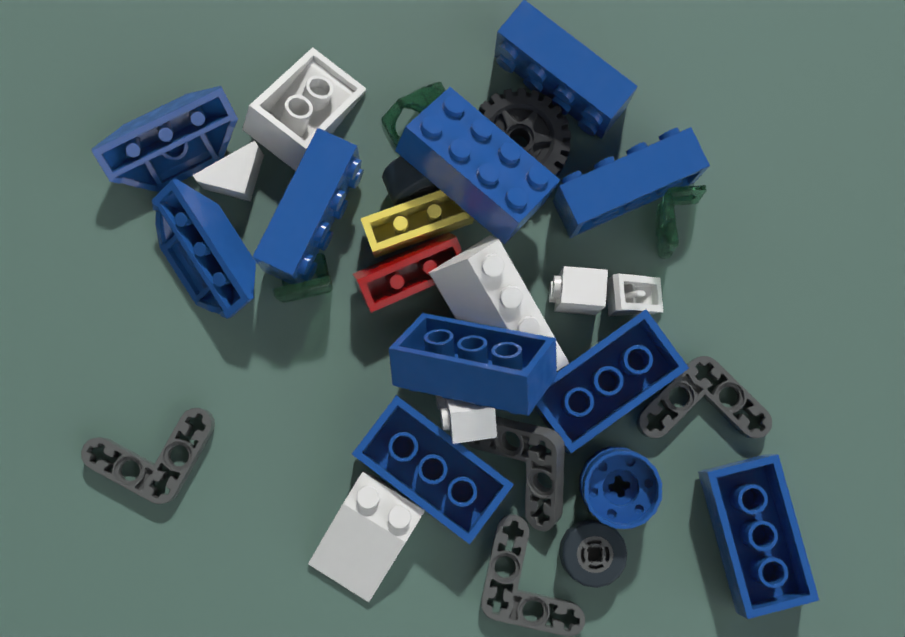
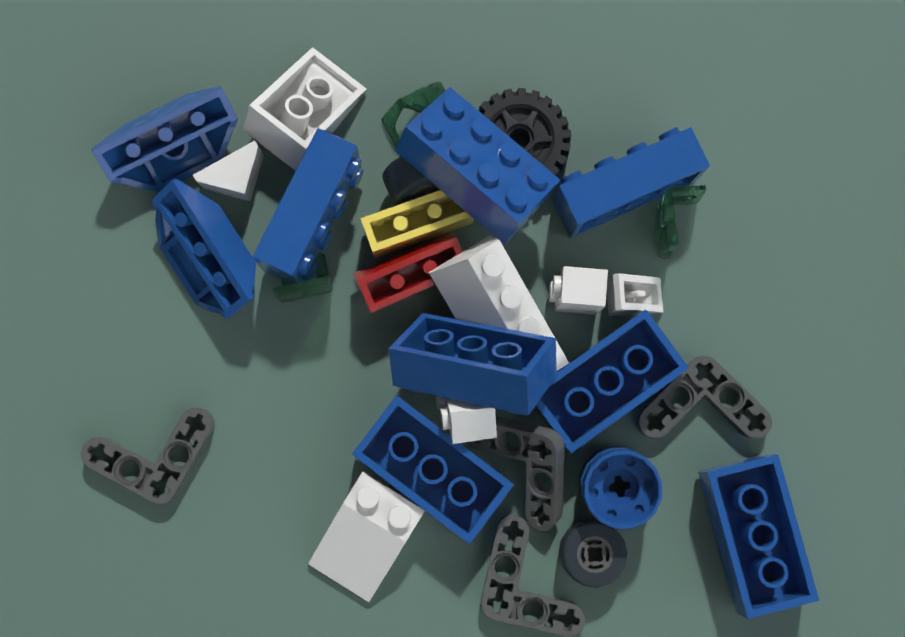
blue brick [494,0,638,139] -> none

